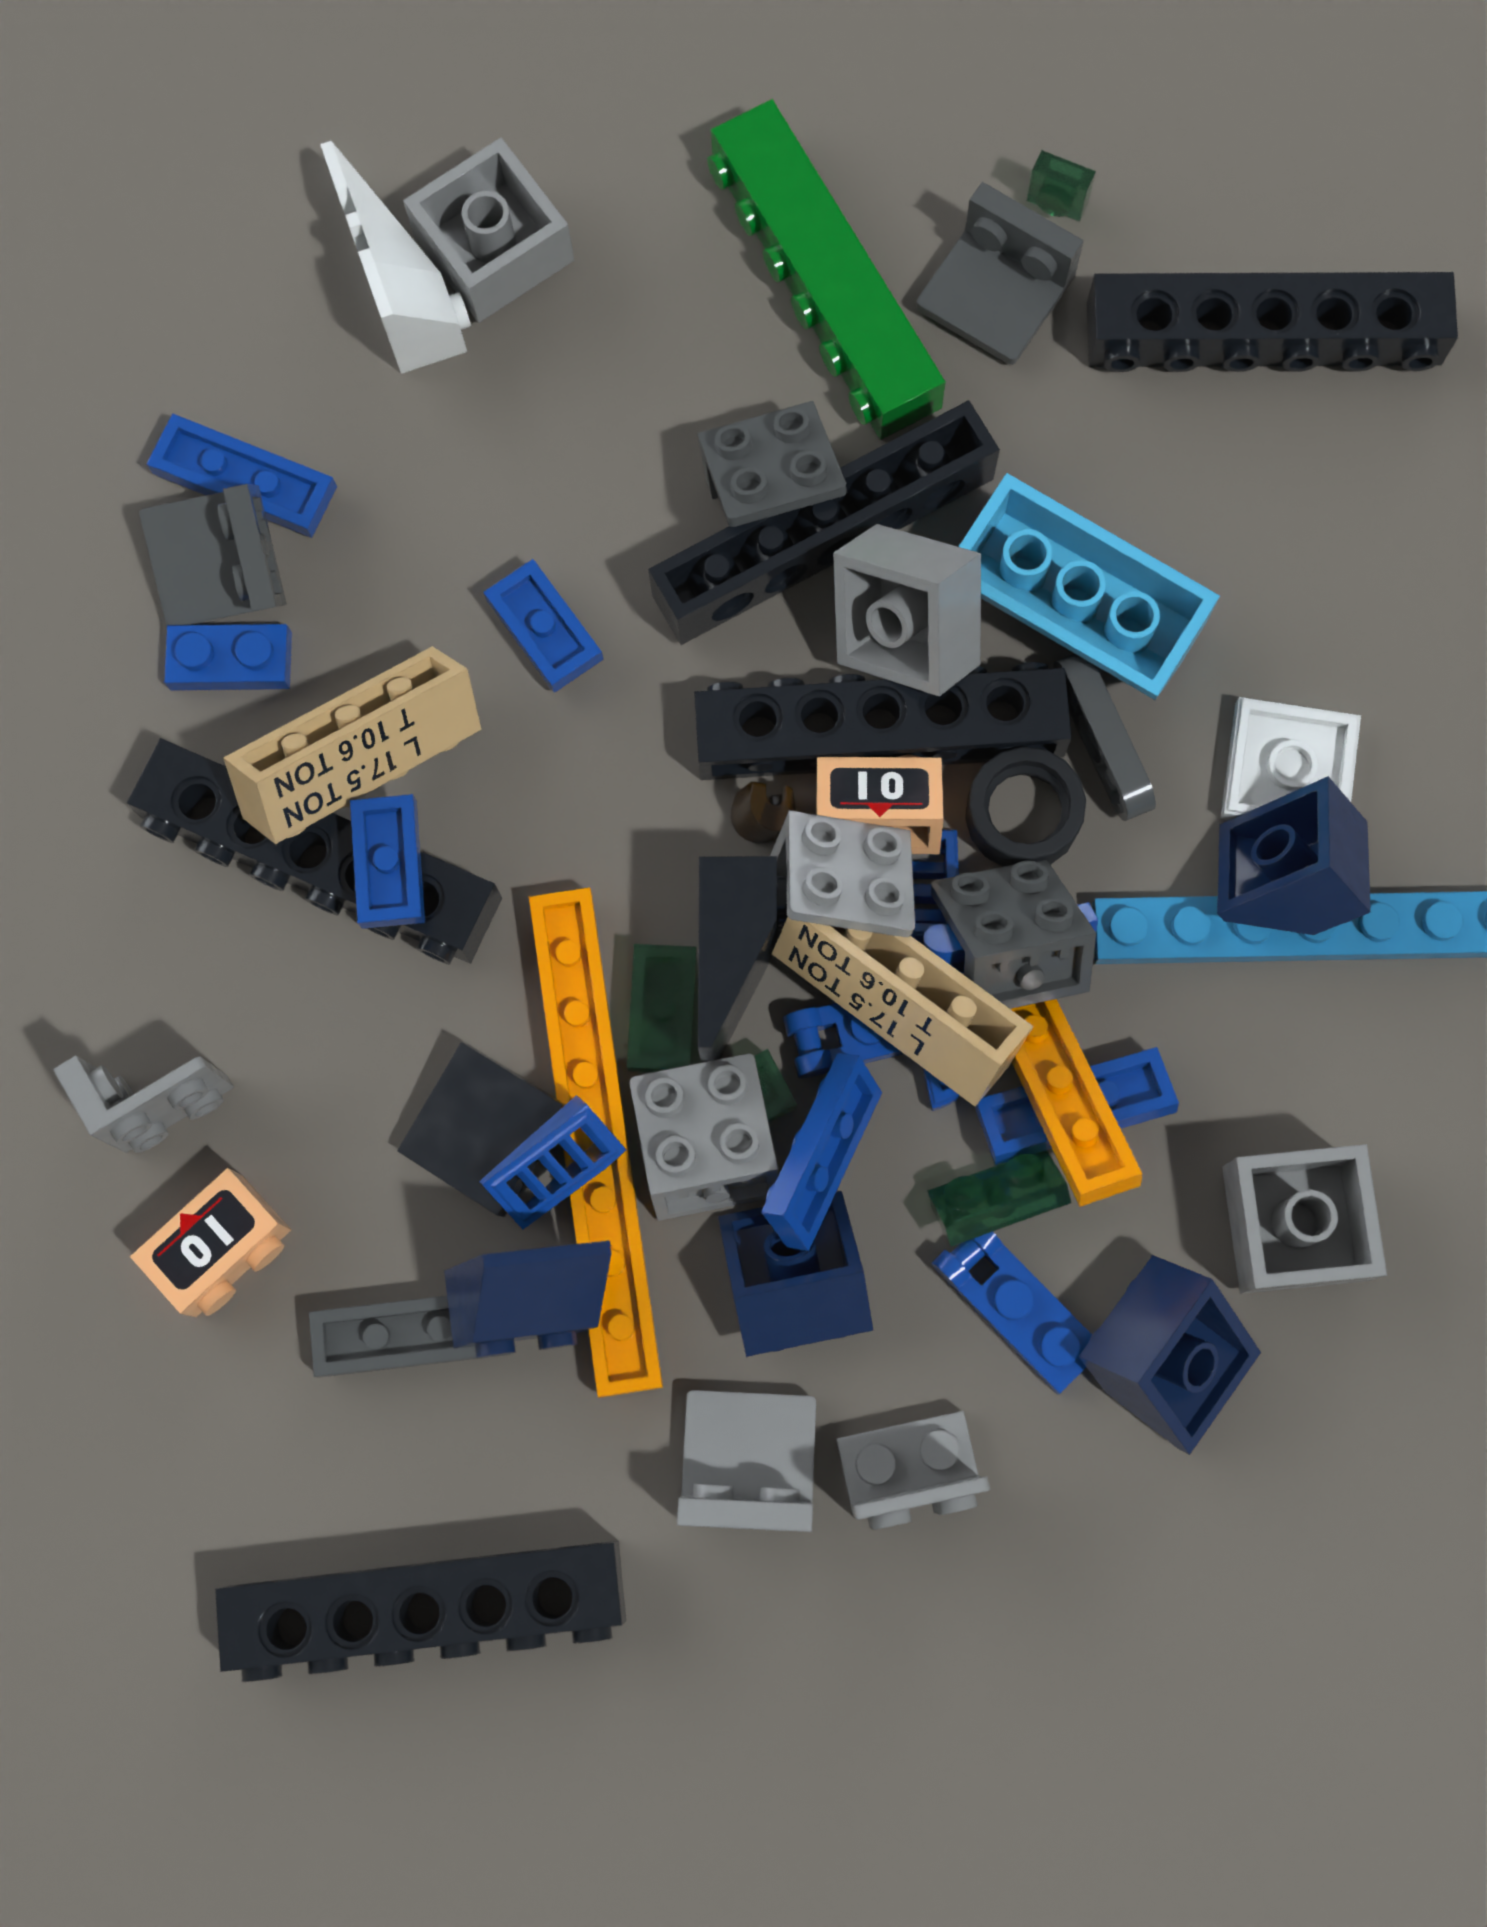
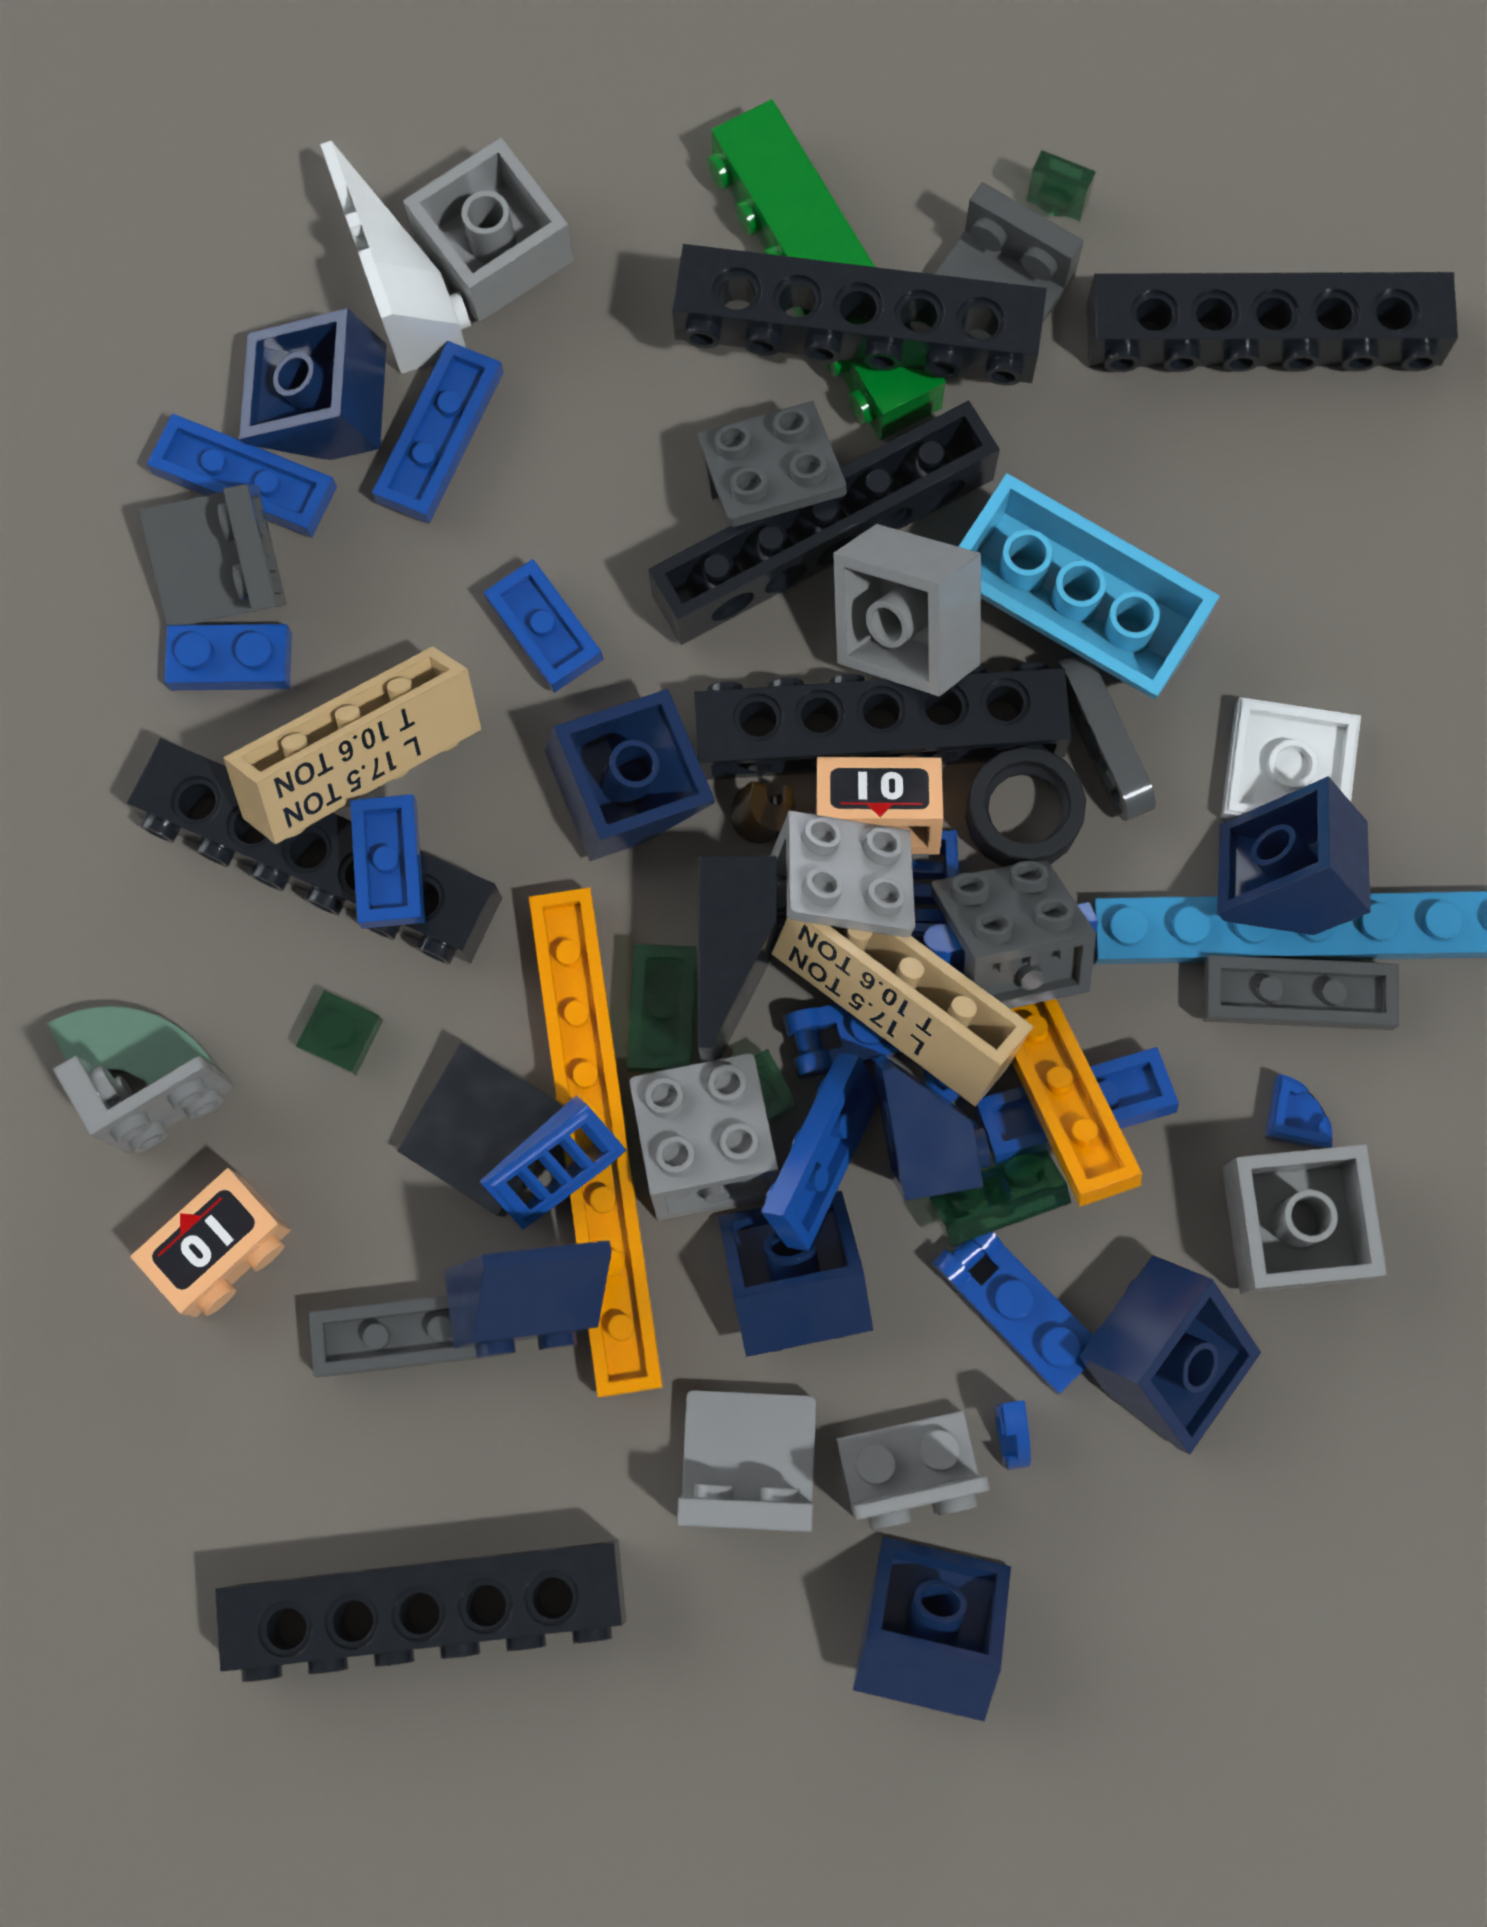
none -> sand green tile [47,1006,220,1086]
none -> dark blue slope [239,308,387,460]
none -> clear green plate [296,991,383,1076]
none -> blue plate [372,341,504,524]
none -> dark blue slope [545,689,715,861]
none -> black brick [672,244,1047,386]
none -> dark blue slope [853,1536,1011,1722]
none -> dark blue slope [871,1055,991,1201]
none -> blue tile [994,1400,1031,1470]
none -> dark grey plate [1203,955,1399,1030]
none -> blue tile [1264,1074,1333,1149]

